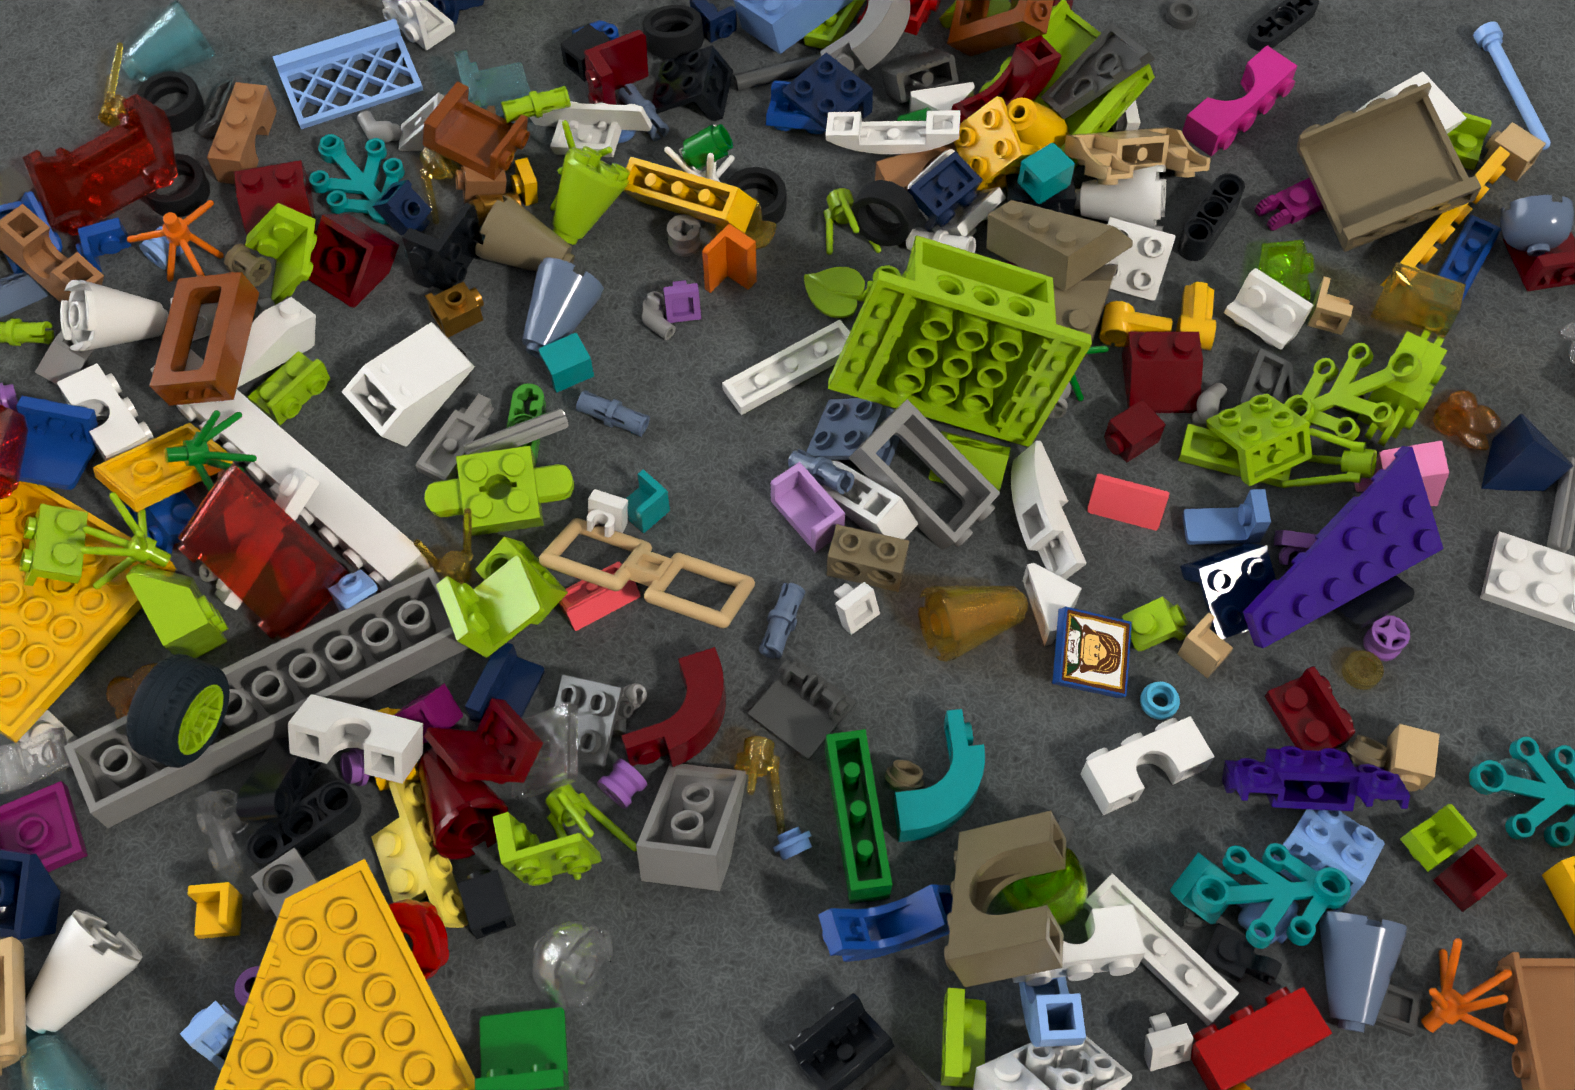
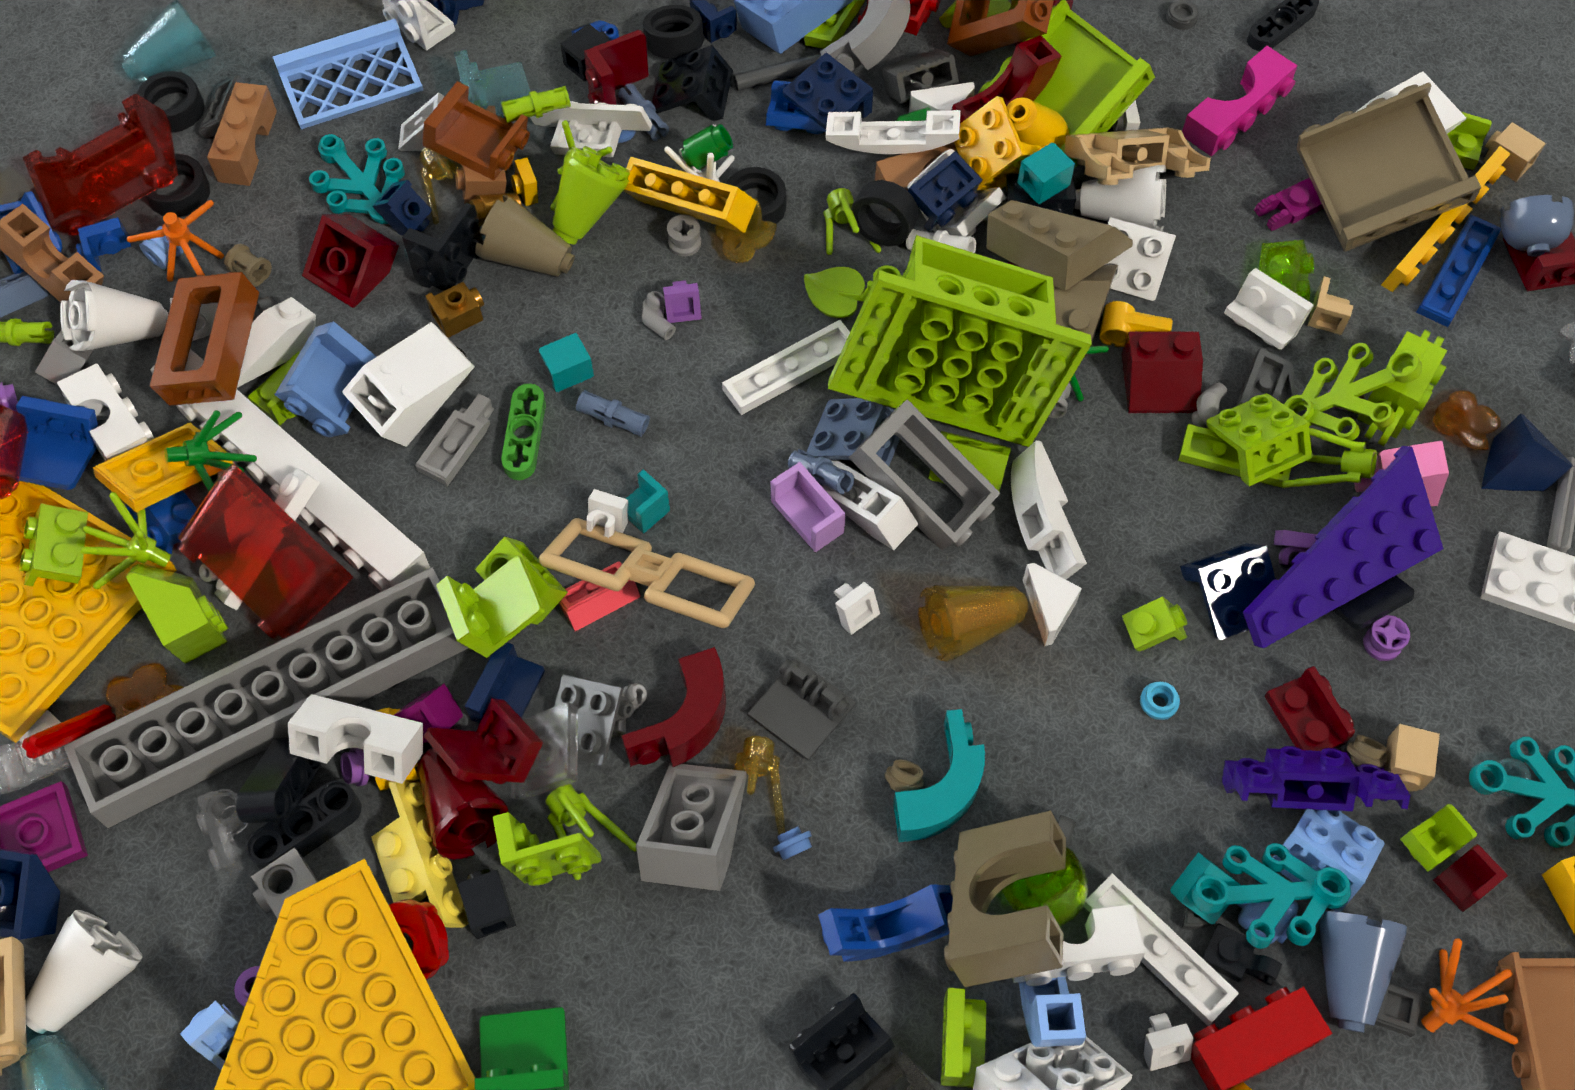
clear yellow plant [98,42,139,128] -> none
black wheel [126,654,230,768] -> none
yellow panel [187,882,243,939] -> none
dark red slope [234,160,317,236] -> none
lime bracket [245,203,317,305] -> none
light blue bracket [328,569,378,612] -> none
light grey arm [357,111,402,143] -> none
clear yellow plant [413,508,473,584] -> none
lime brick [424,446,574,536] -> none
light grey axle [463,408,569,455] -> none
sand blue cone [522,257,604,359] -> none
clear cylinder [532,920,613,1008] -> none
medium lavender wheel [597,758,647,809] -> none
orange panel [702,224,757,293] -> none
sand blue pin [759,583,805,659] -> none
green brick [825,729,892,904] -> none
dark tan brick [827,524,910,592] -> none
dark grey wing [1041,23,1155,119] -> none
tile [1052,607,1132,698] -> none
white arch [1081,716,1215,815] -> none
coral slope [1087,474,1170,531] -> none
dark red brick [1104,399,1166,463] -> none
yellow piece [1176,282,1216,351] -> none
black beam [1177,173,1245,261] -> none
tan panel [1178,613,1233,678] -> none
medium blue bracket [1182,489,1271,545] -> none
clear yellow tile [1342,650,1384,690] -> none
clear yellow slope [1371,262,1466,338] -> none
light blue piece [1473,22,1551,150] -> none
none -> red axle [22,704,116,759]
none -> medium blue panel [274,321,377,437]

